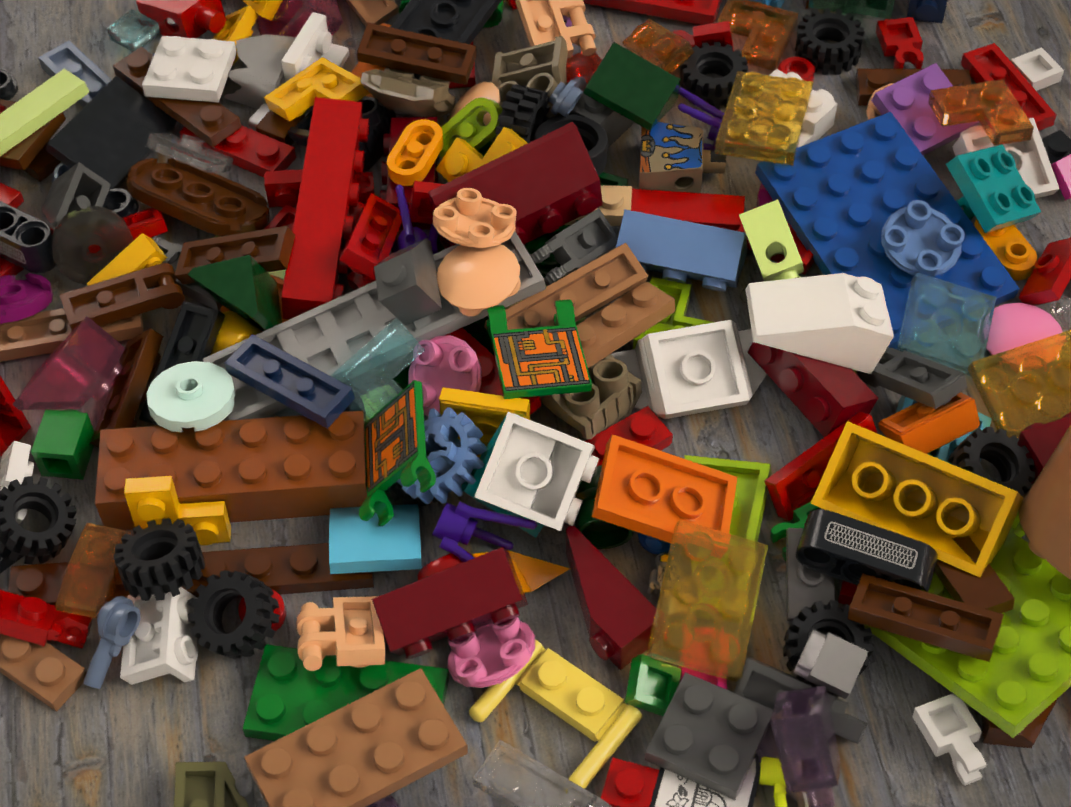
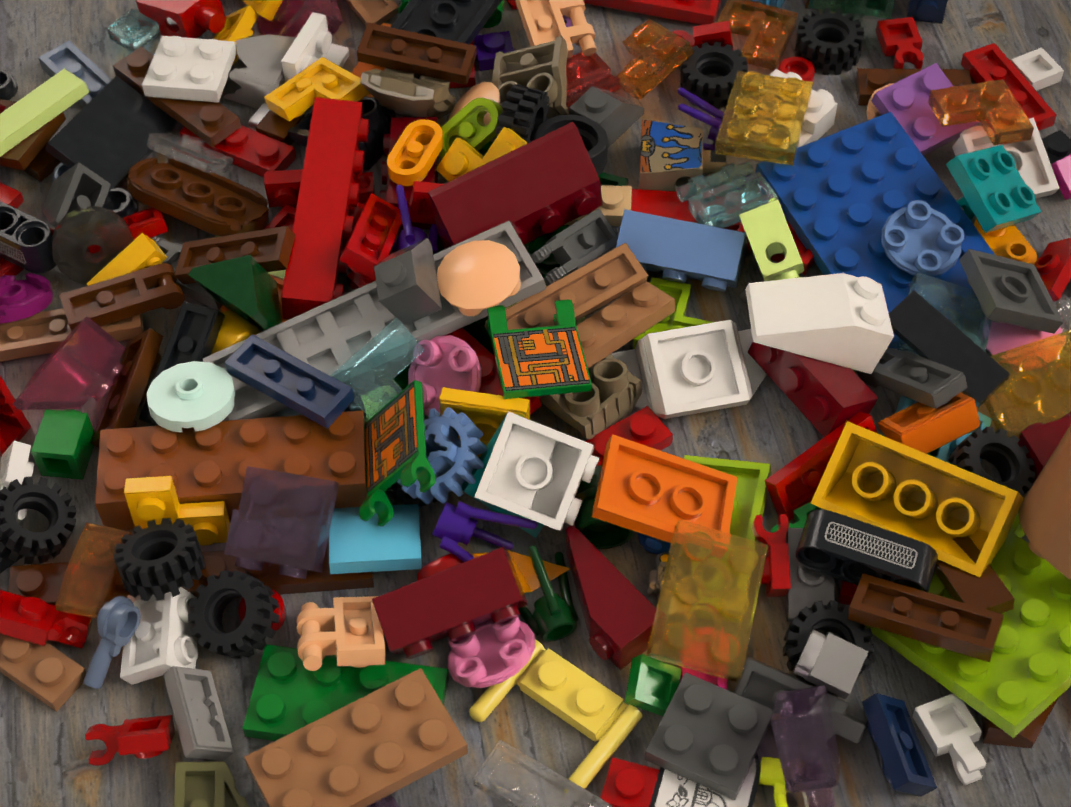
light nougat dish [433,188,516,248] -> none
sand blue plate [548,76,587,117] -> none
dark green slope [583,42,681,131] -> none
none -> red plate [85,715,175,766]
none -> light grey plate [163,666,234,761]
none -> plate [224,466,339,579]
none -> dark purple plate [474,31,514,71]
none -> dark green plant [518,546,579,642]
none -> clear light blue plate [676,161,778,228]
none -> red plate [752,514,791,597]
none -> dark blue plate [862,693,937,796]
none -> black tile [889,290,1010,408]
none -> dark grey plate [959,249,1064,334]

